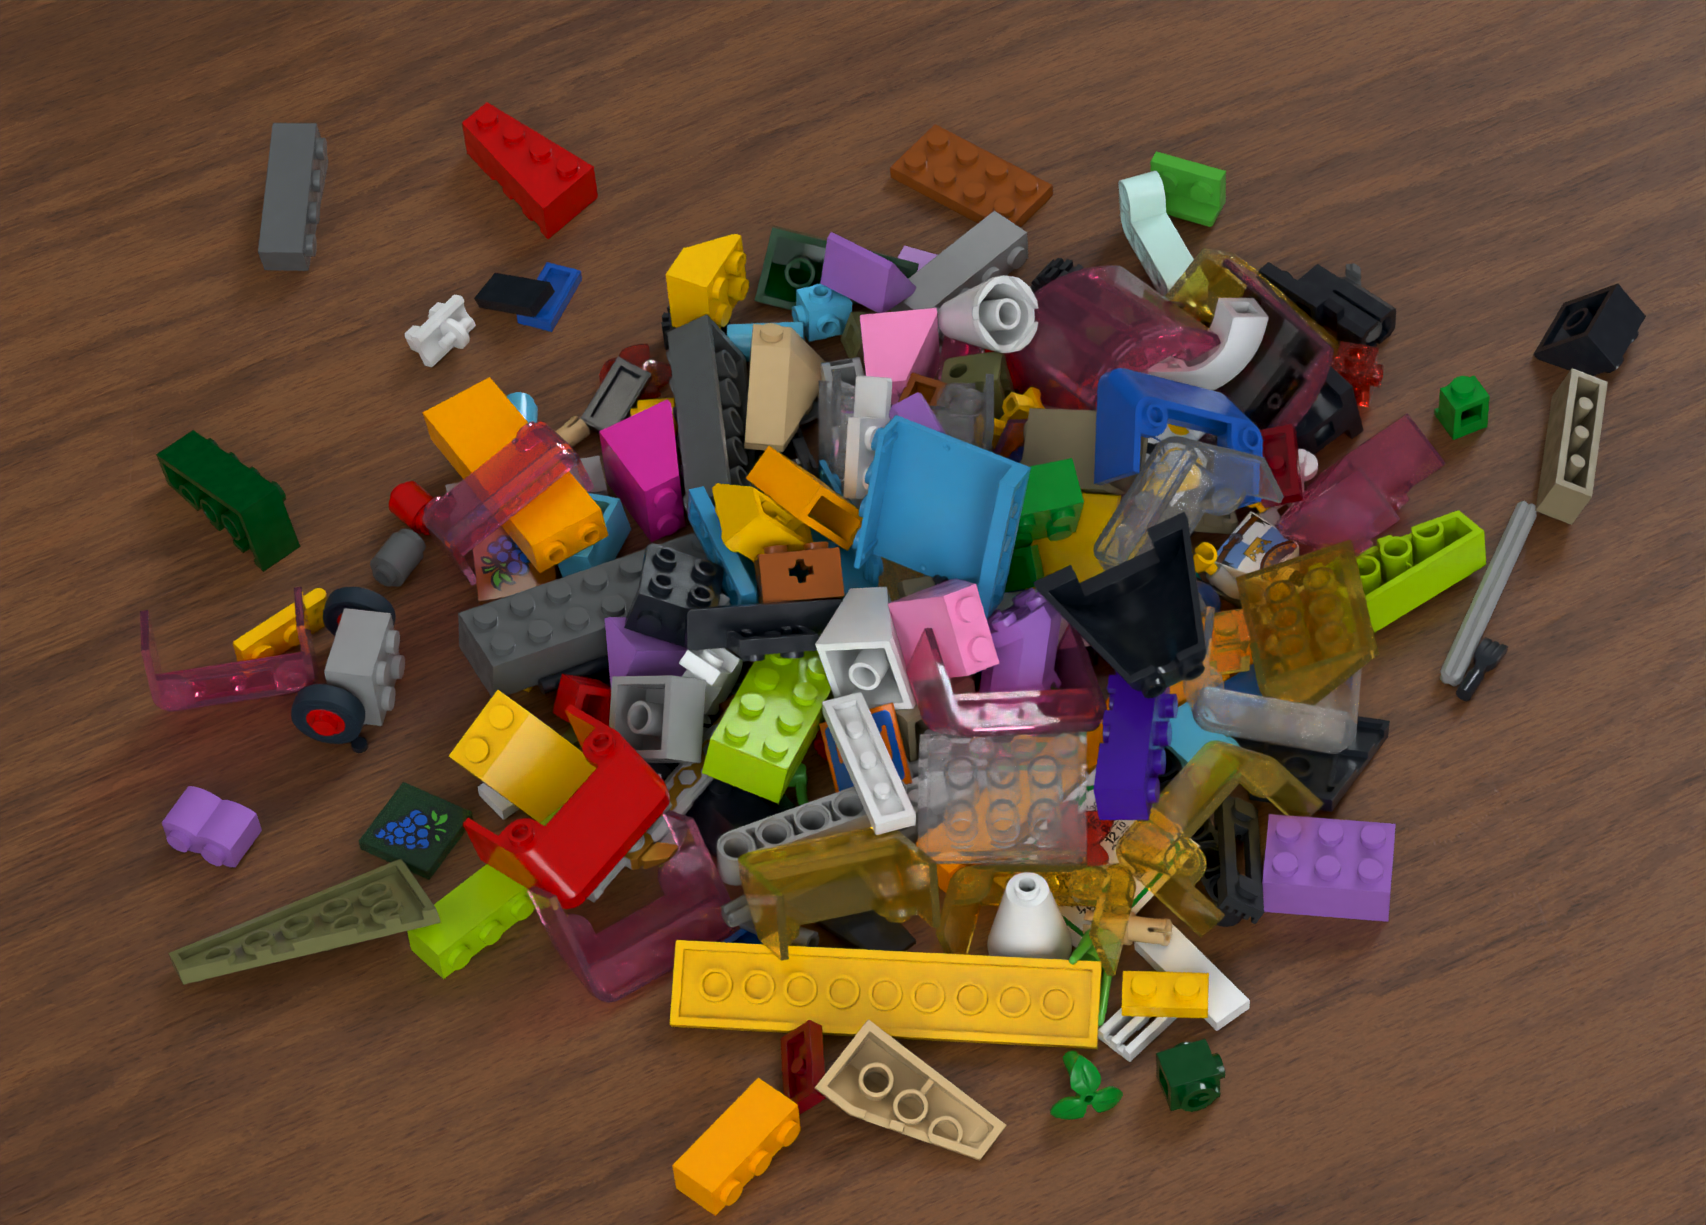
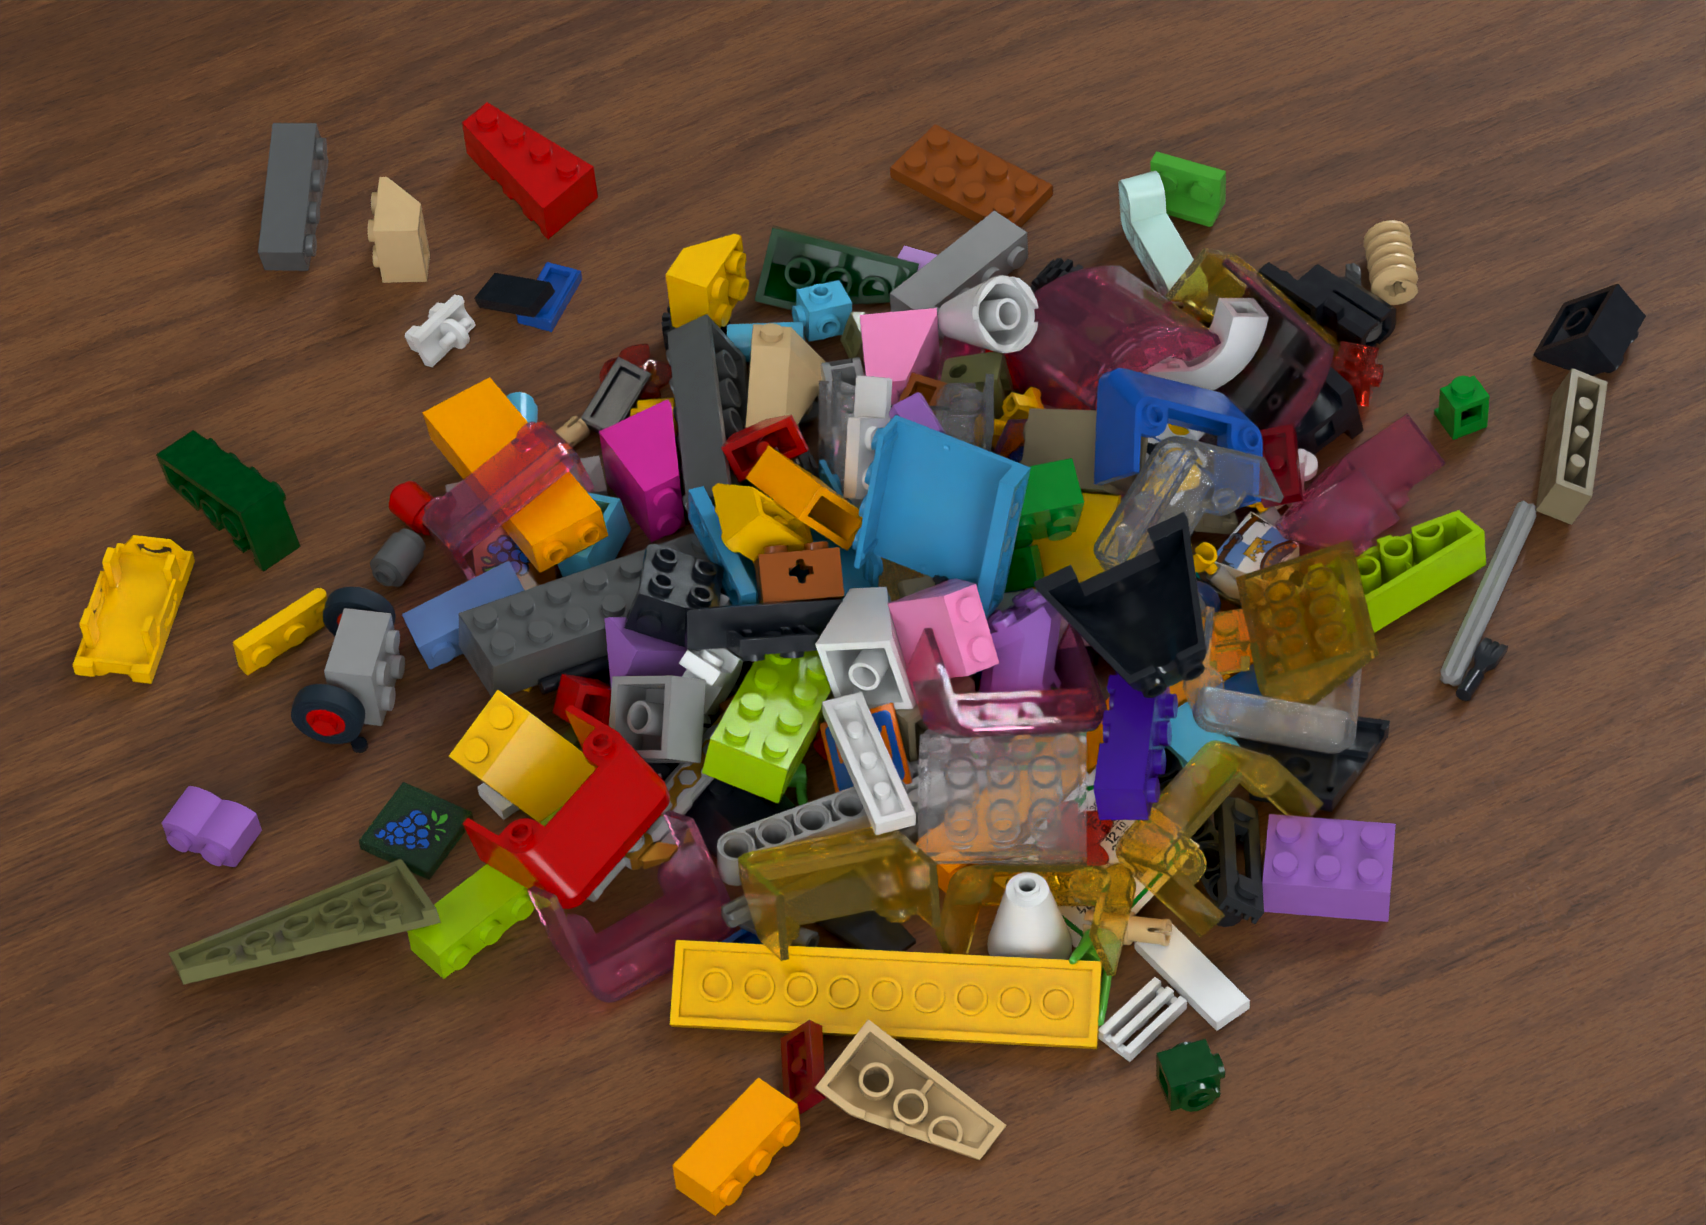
clear pink windscreen [140,586,319,713] -> none
medium lavender slope [820,232,916,313] -> none
green plant [1050,1051,1123,1120] -> none
yellow plate [1122,971,1209,1018] -> none
none -> yellow piece [73,535,195,684]
none -> tan slope [368,177,430,283]
none -> medium blue brick [402,561,524,670]
none -> red slope [721,414,809,482]
none -> tan piece [1363,220,1418,305]

